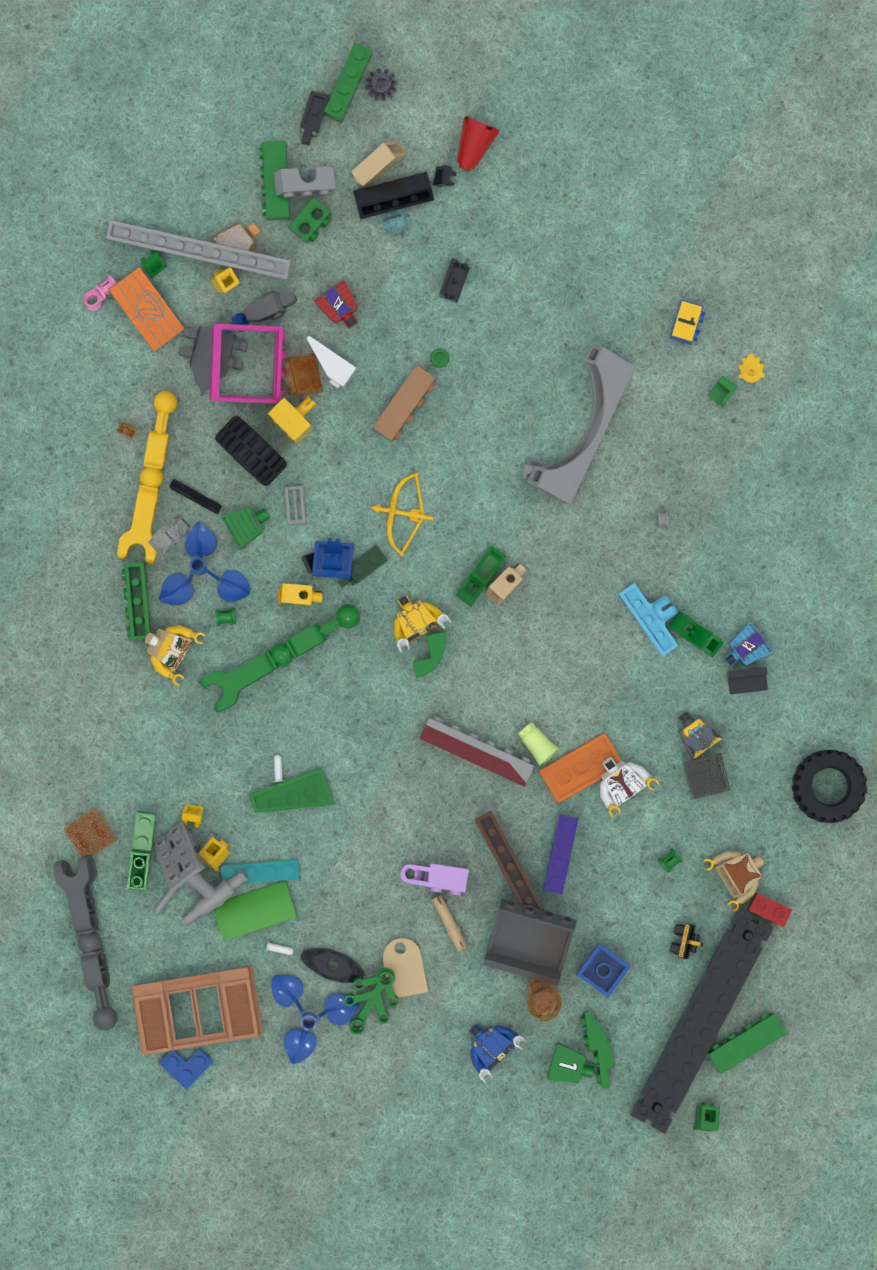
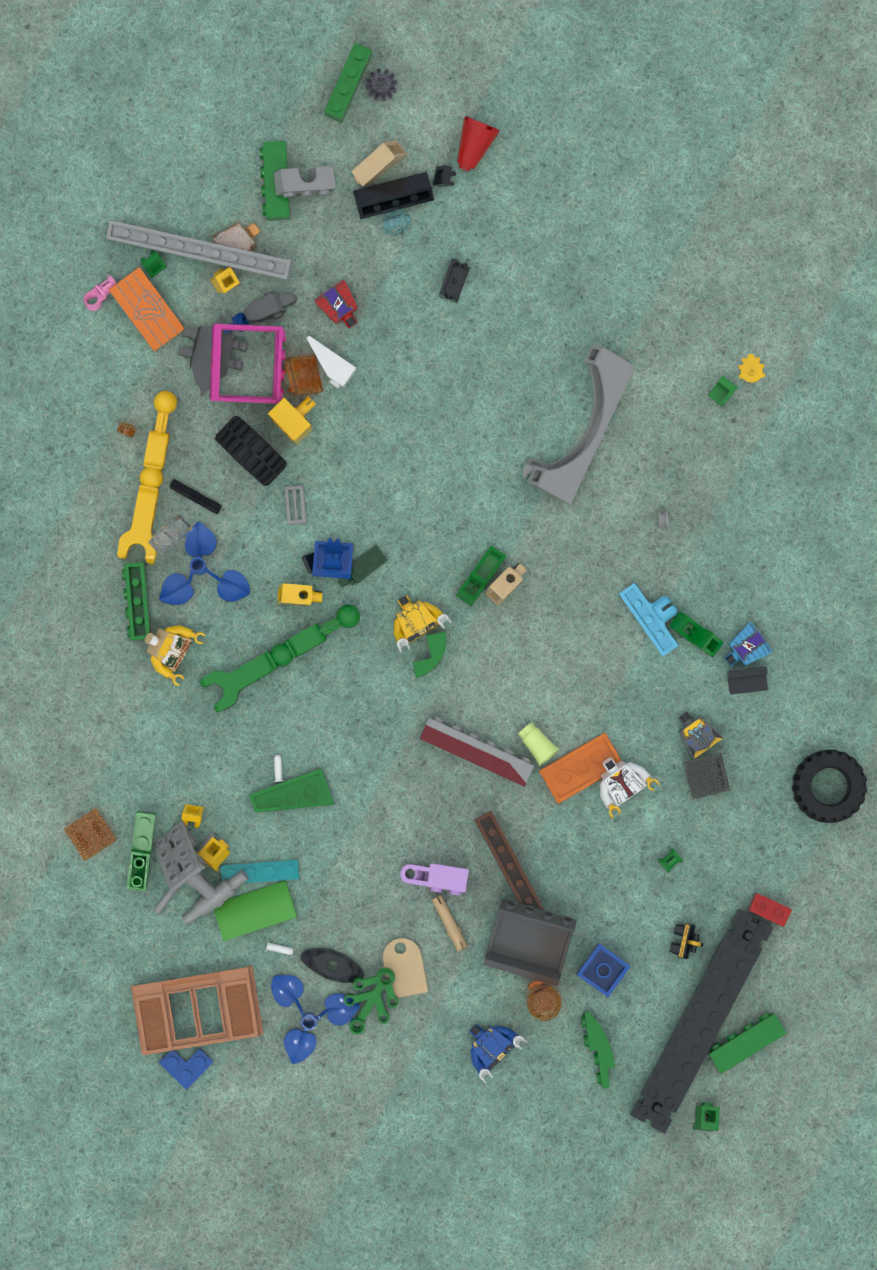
dark grey piece [53,855,117,1030] -> none
green bush [215,608,236,626] -> none
green torso [221,507,270,550] -> none
green brick [289,198,331,244] -> none
black hinge [300,91,330,146] -> none
yellow piece [370,472,434,557] -> none
medium nougat brick [373,365,436,442] -> none
green tile [430,348,449,368] -> none
dark purple brick [543,814,579,894] -> none
green torso [547,1043,595,1083] -> none
yellow brick [669,300,705,345] -> none
tan torso [703,851,764,912] -> none

